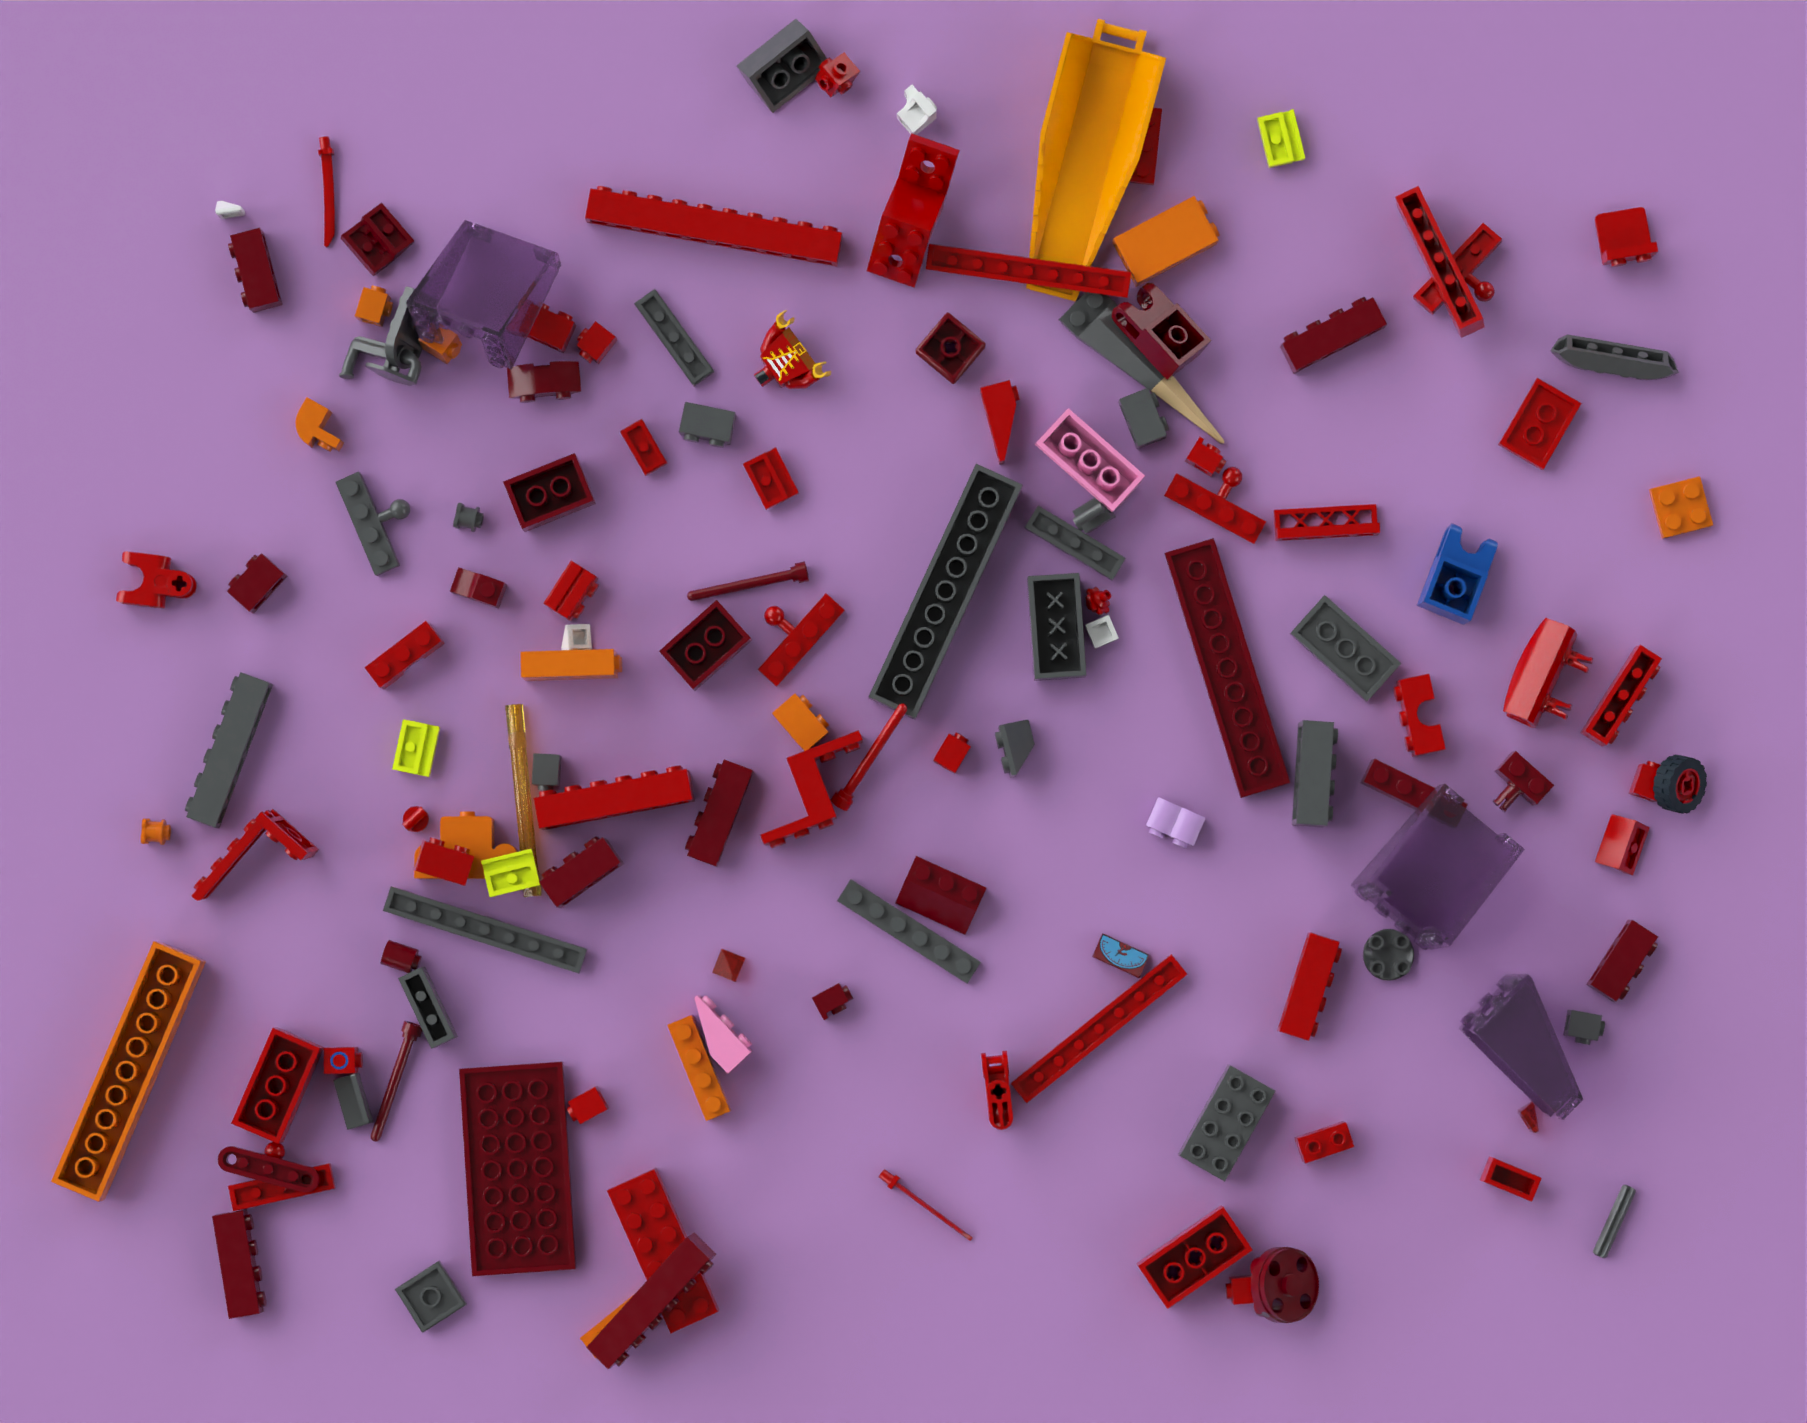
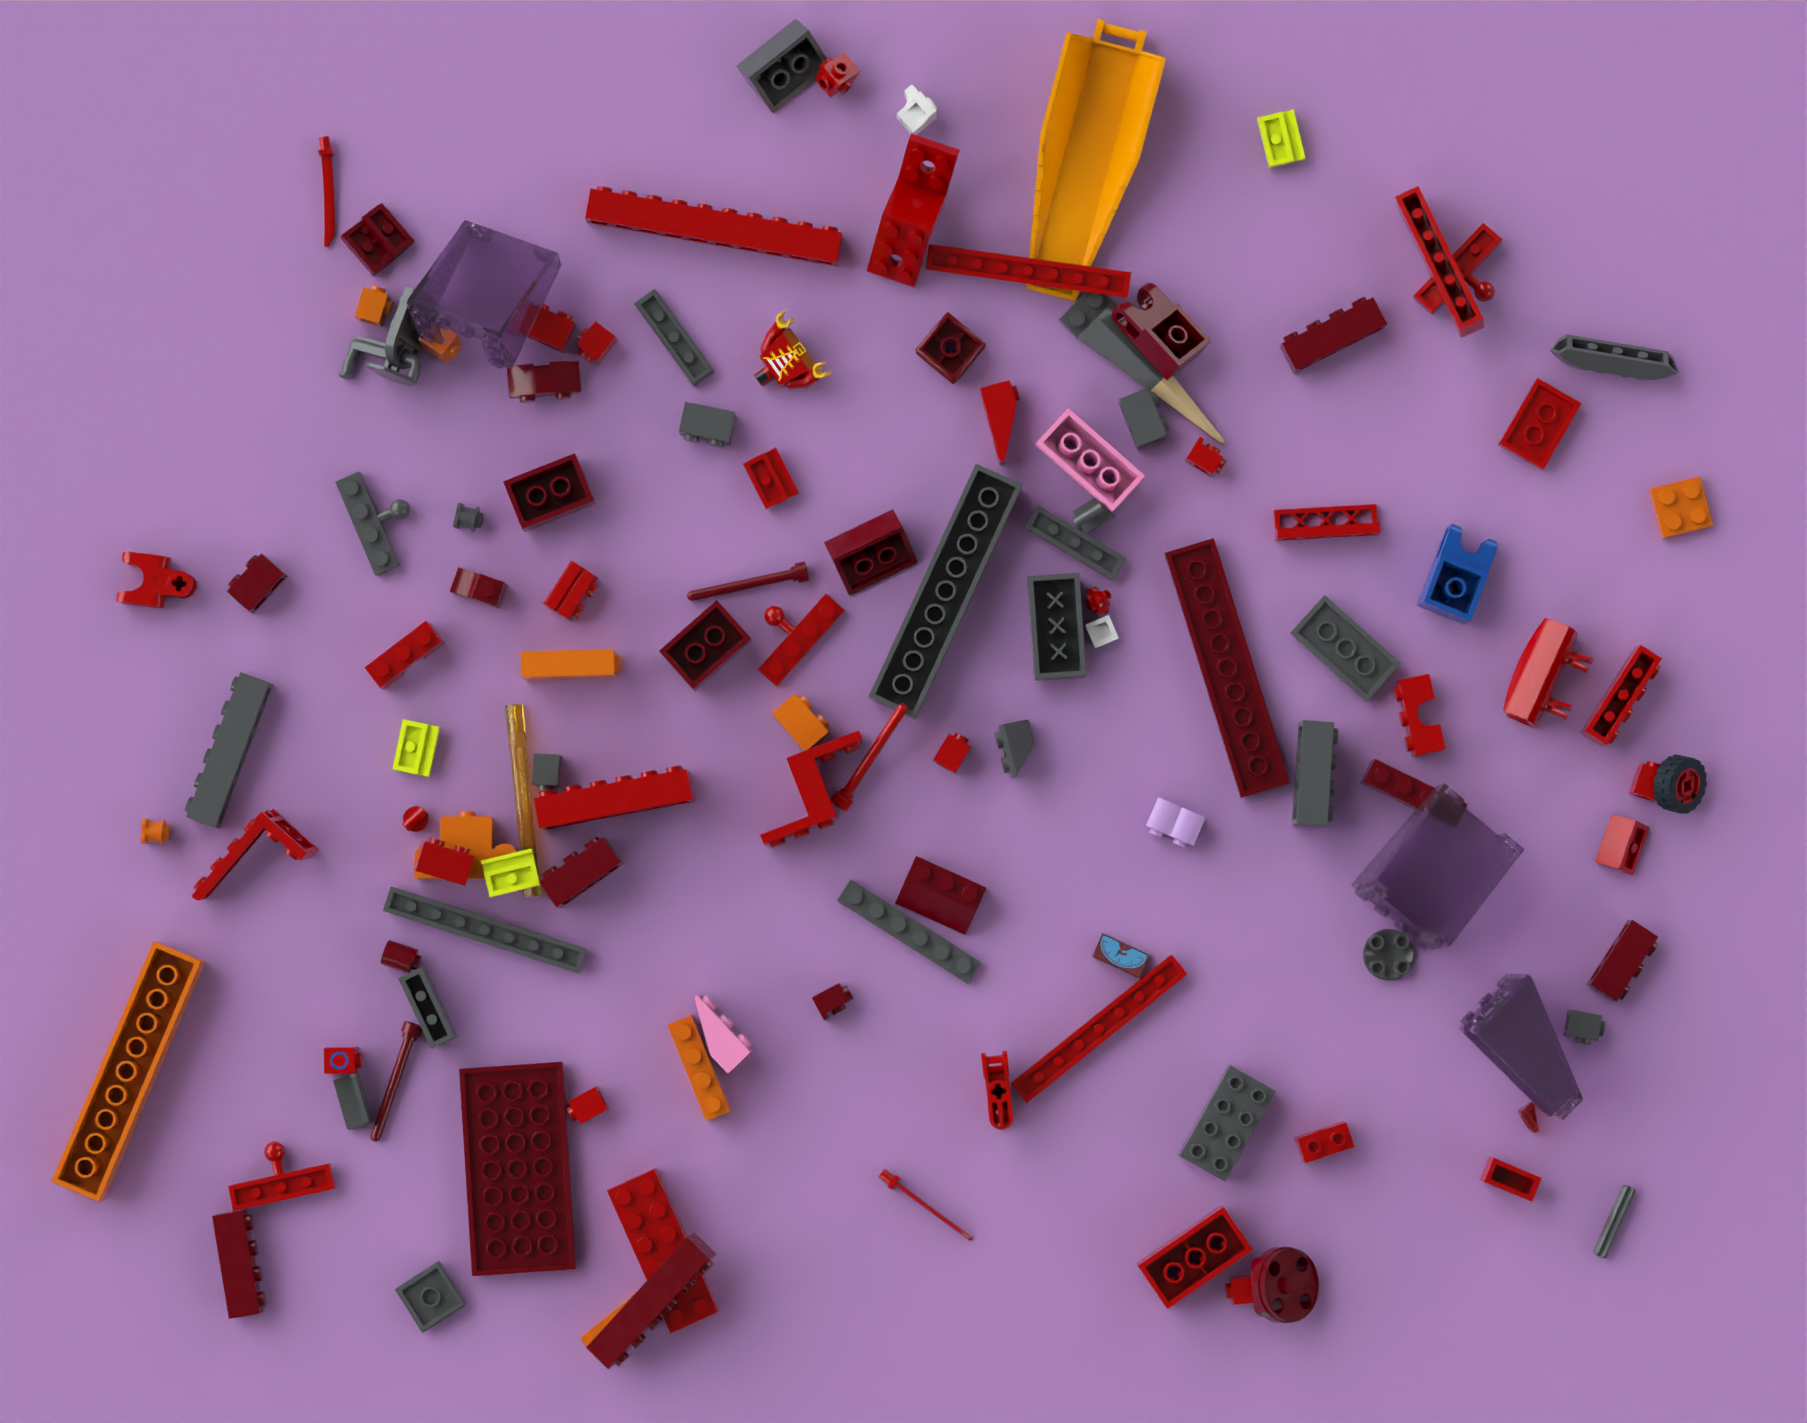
white slope [215,201,245,219] -> none
dark red plate [218,1146,320,1193] -> none
dark red brick [228,228,283,313] -> none
red brick [231,1027,325,1144] -> none
orange brick [295,397,344,452] -> none
white slope [561,624,592,650] -> none
red plate [620,419,668,476] -> none
dark red brick [685,759,754,867] -> none
clear red slope [712,949,745,982] -> none
orange brick [1112,196,1220,287] -> none
red plate [1129,107,1162,185] -> none
red plate [1164,467,1266,544] -> none
red brick [1277,933,1342,1041] -> none
dark red brick [1493,751,1554,812] -> none
red bracket [1594,207,1658,267] -> none
none -> dark red slope [824,509,918,596]

